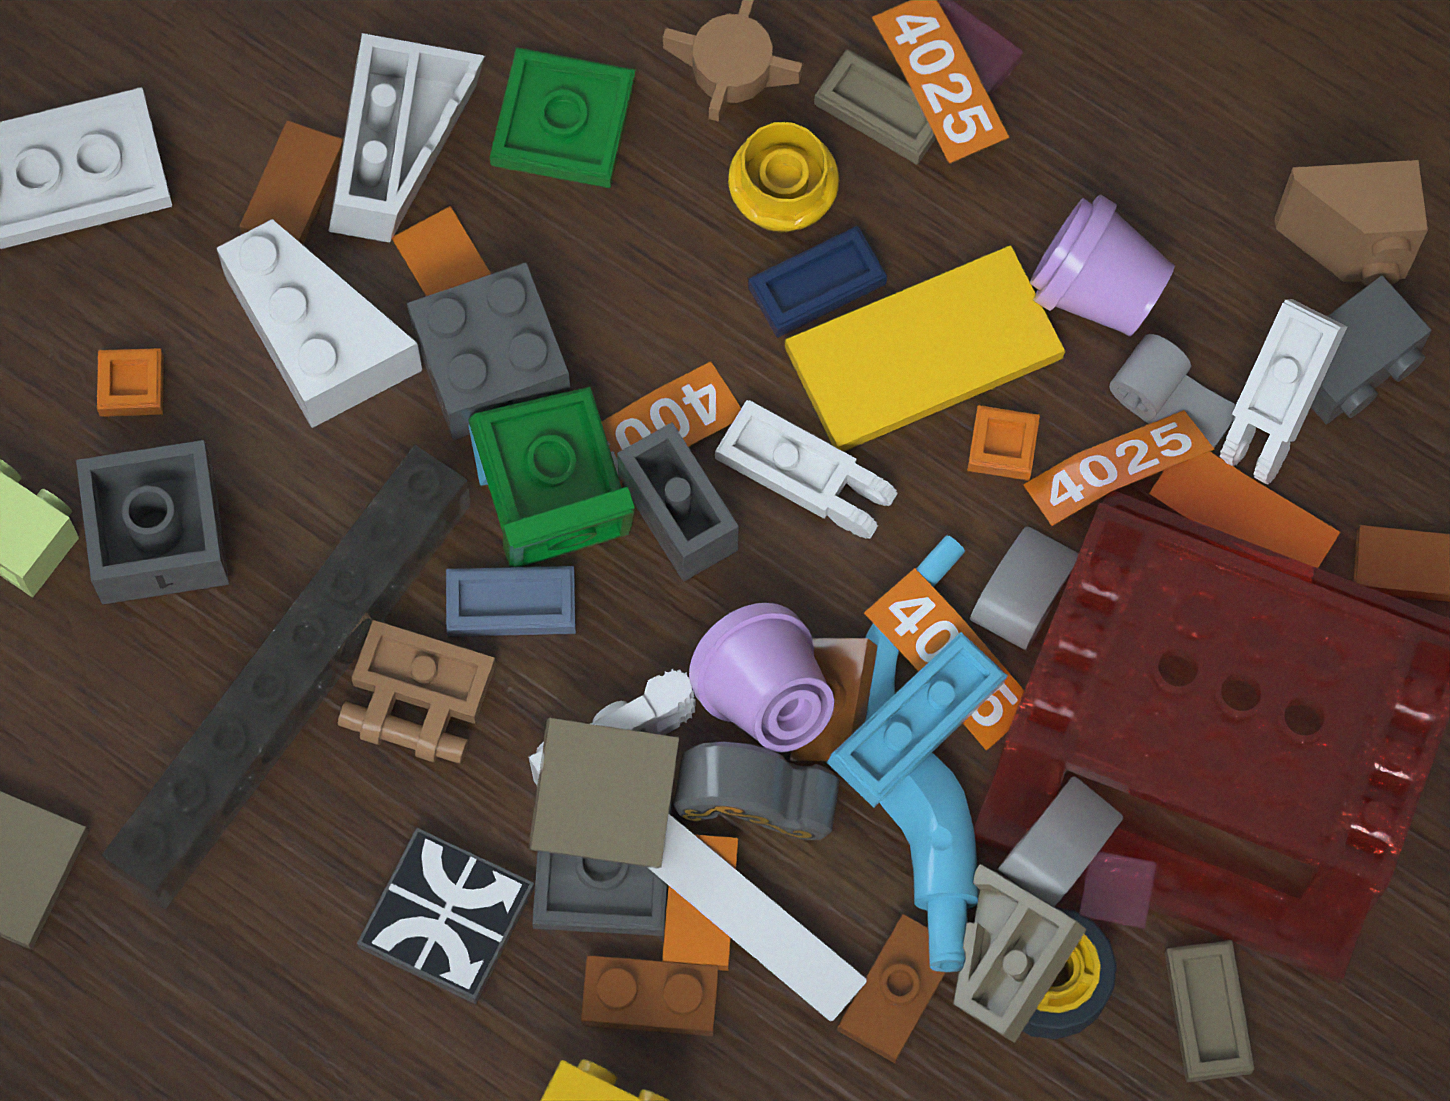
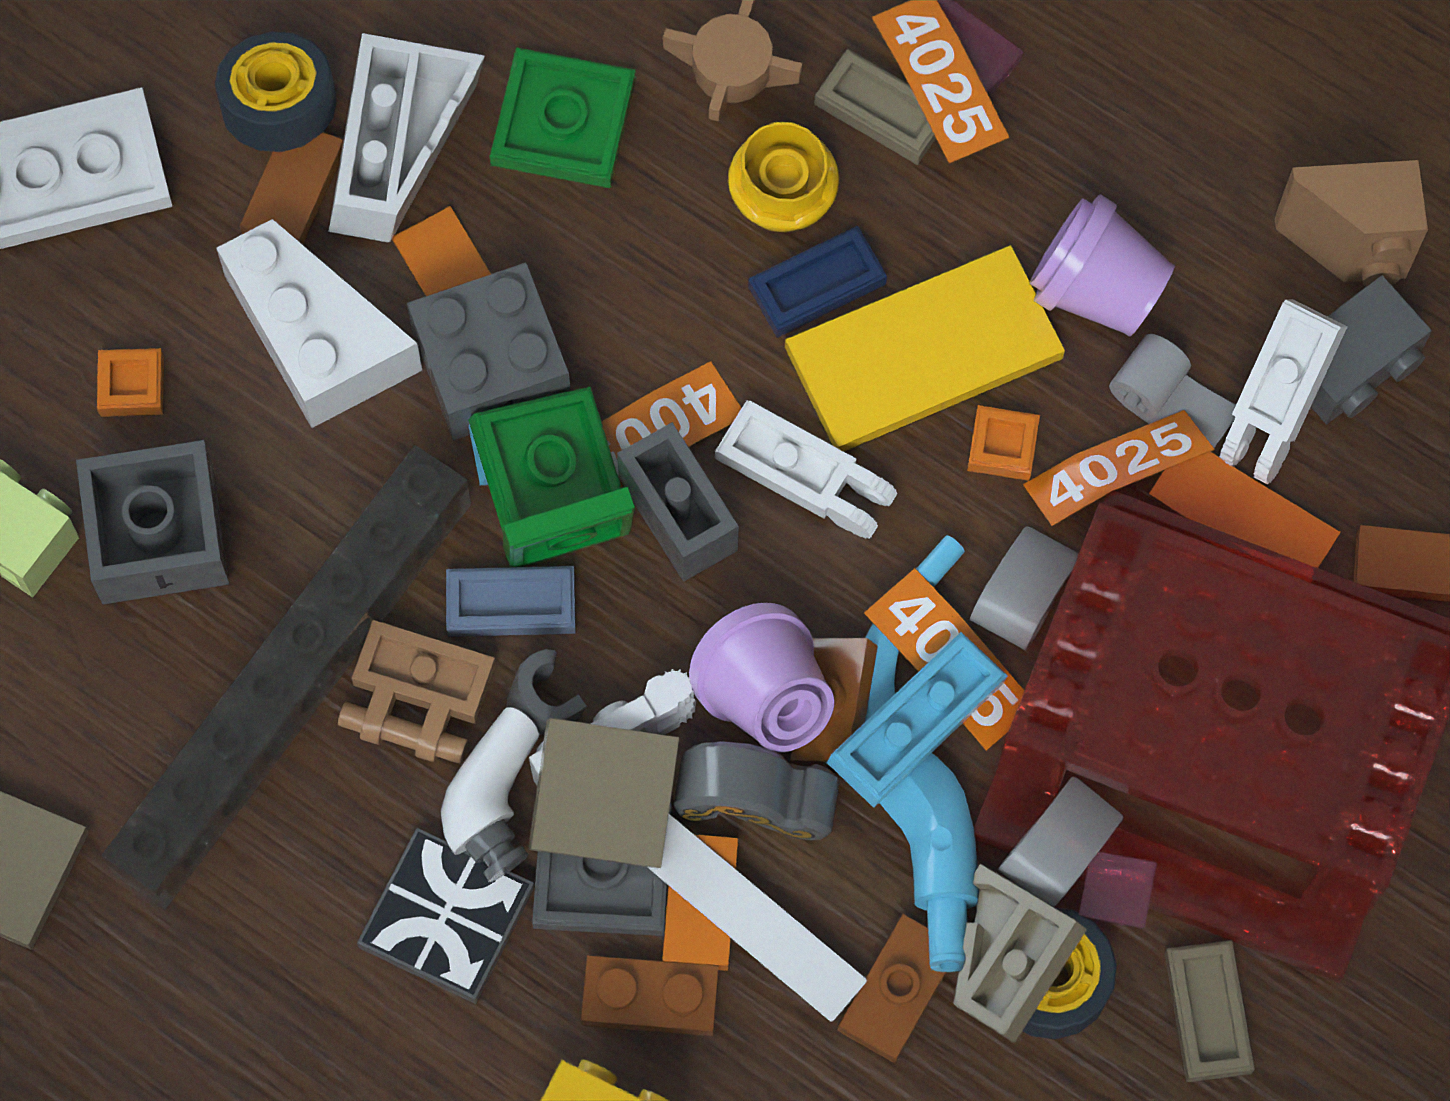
none -> black wheel [215,32,337,152]
none -> piece [441,649,587,882]

